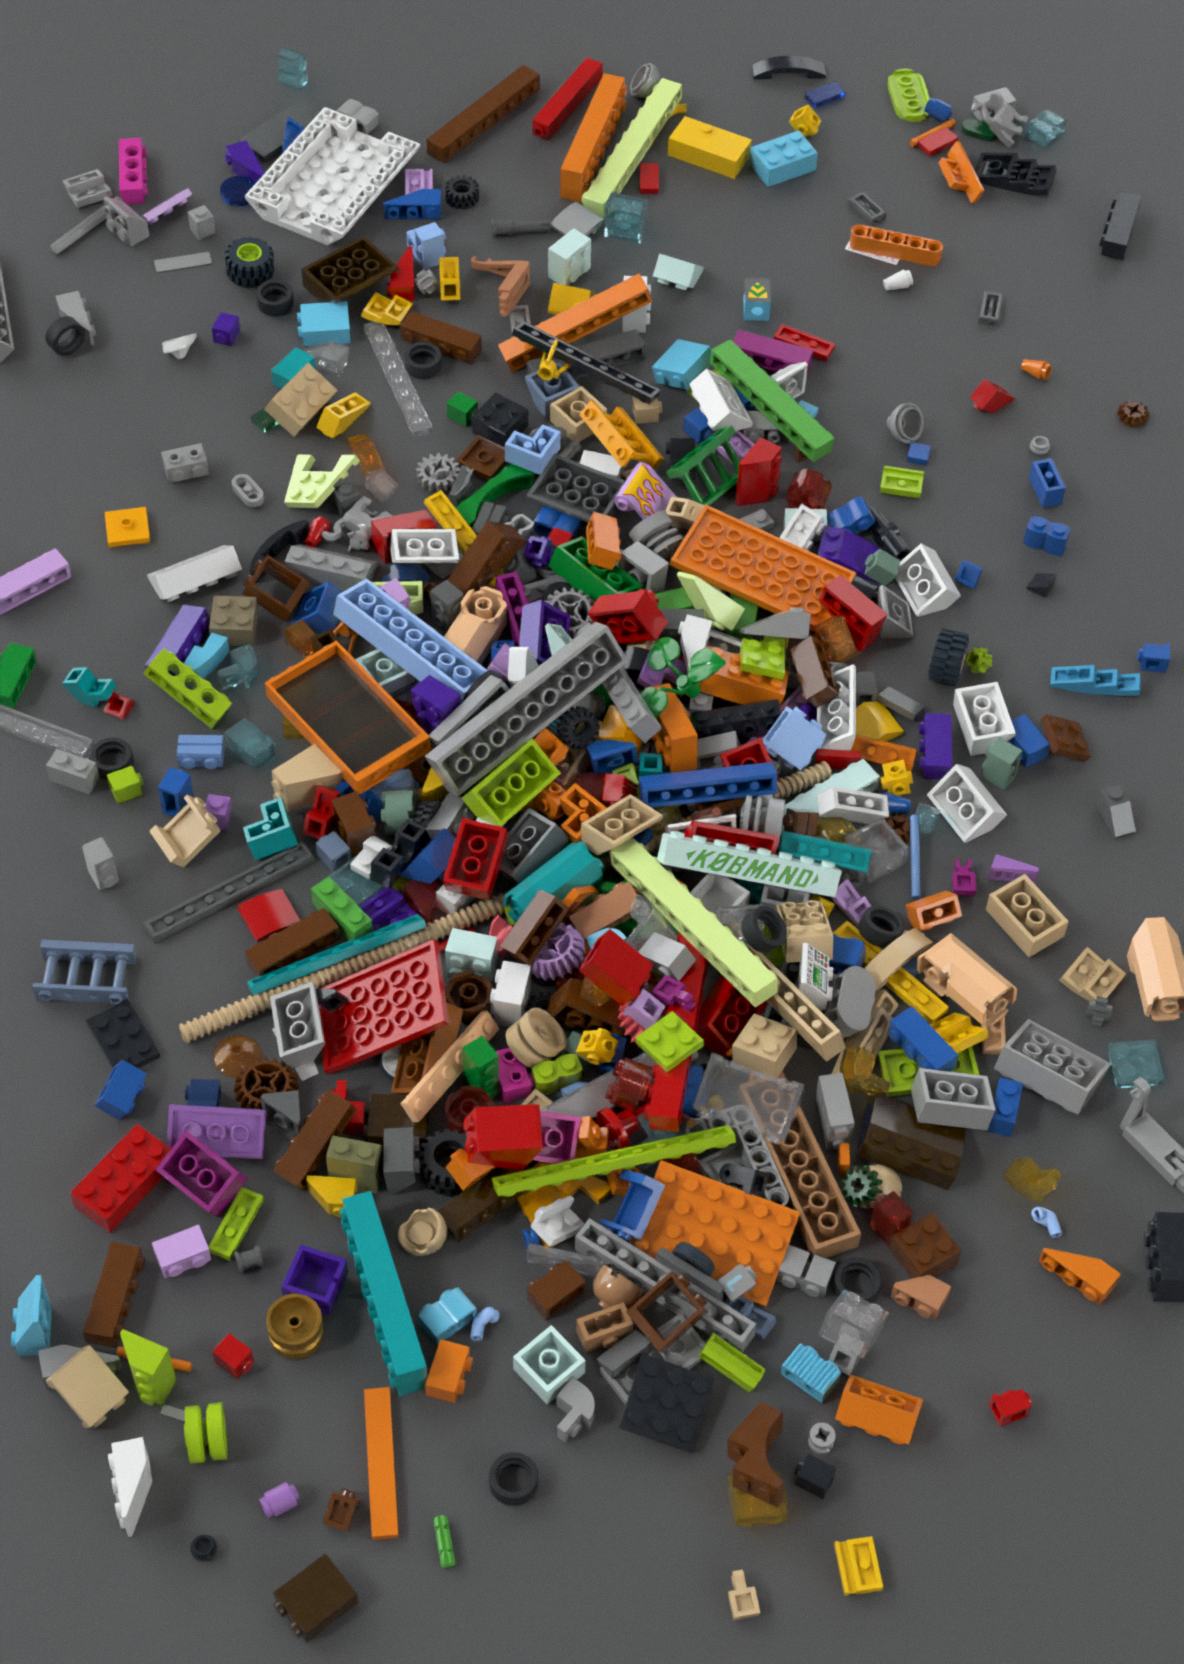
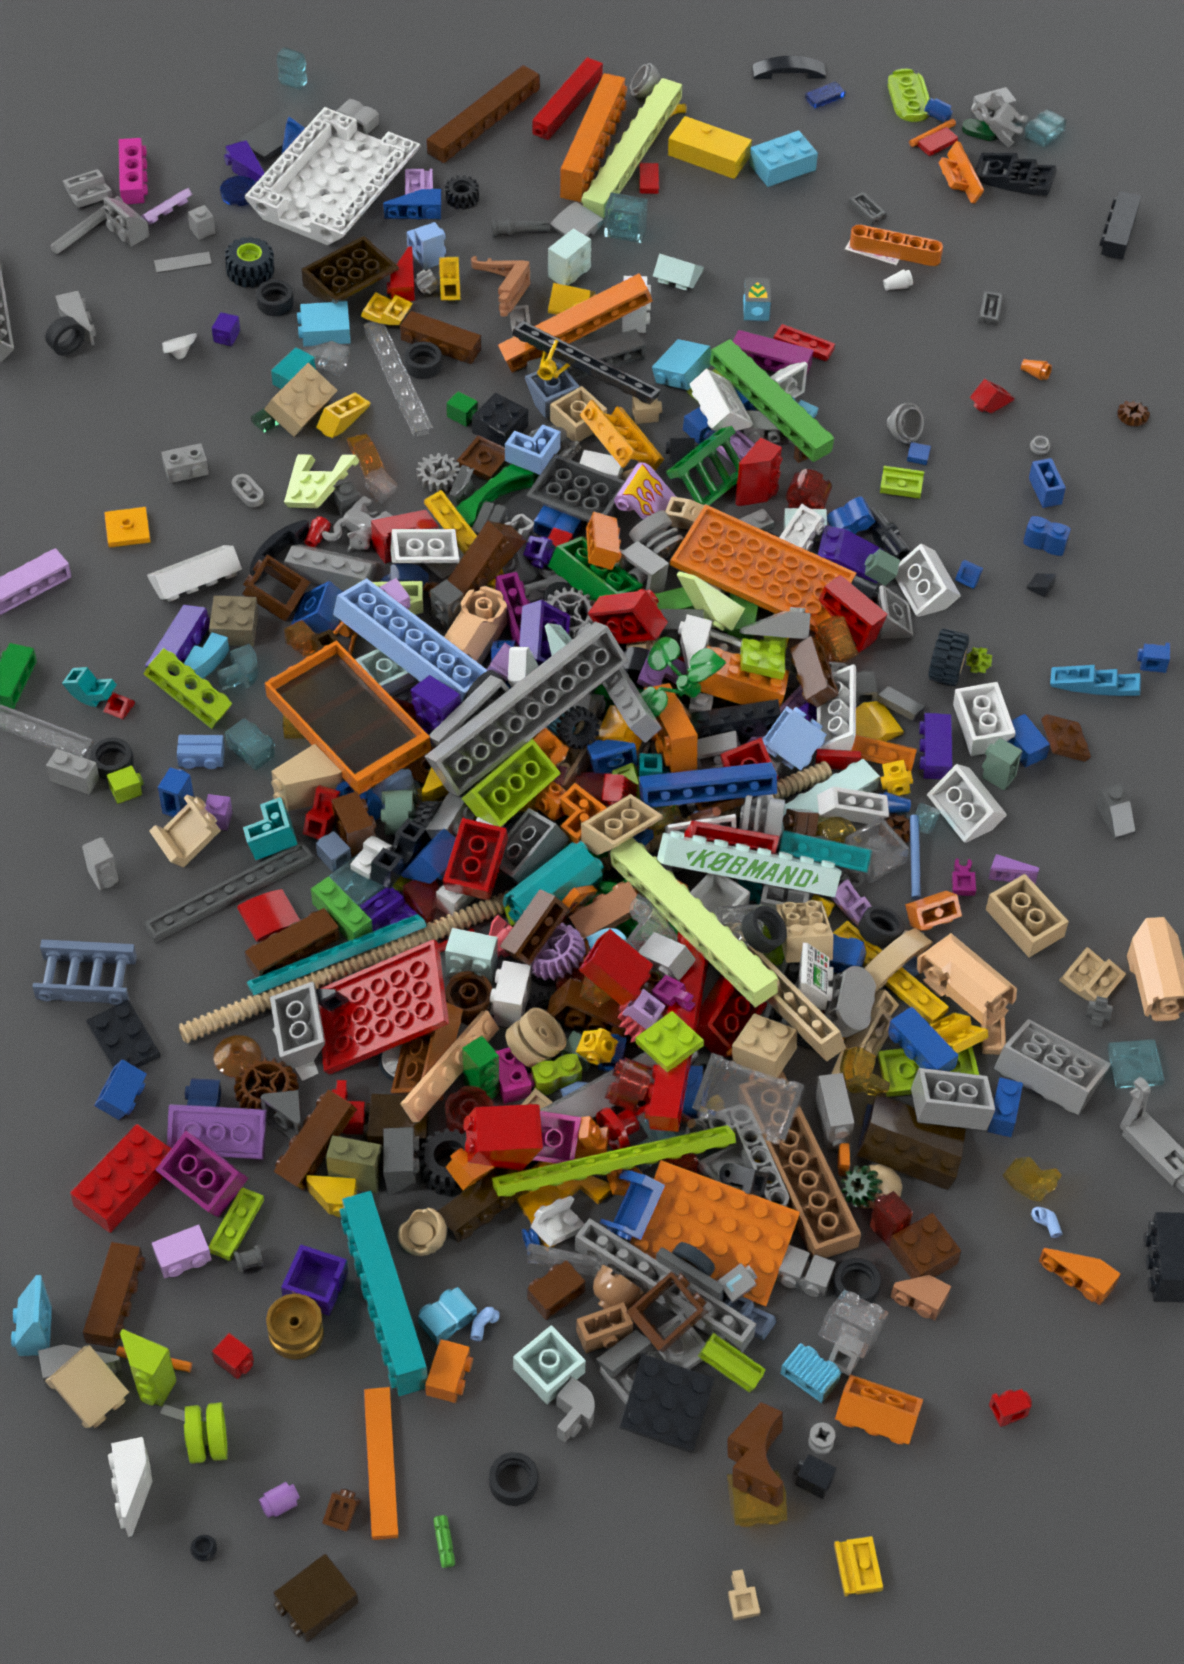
yellow brick [789,104,821,137] -> none

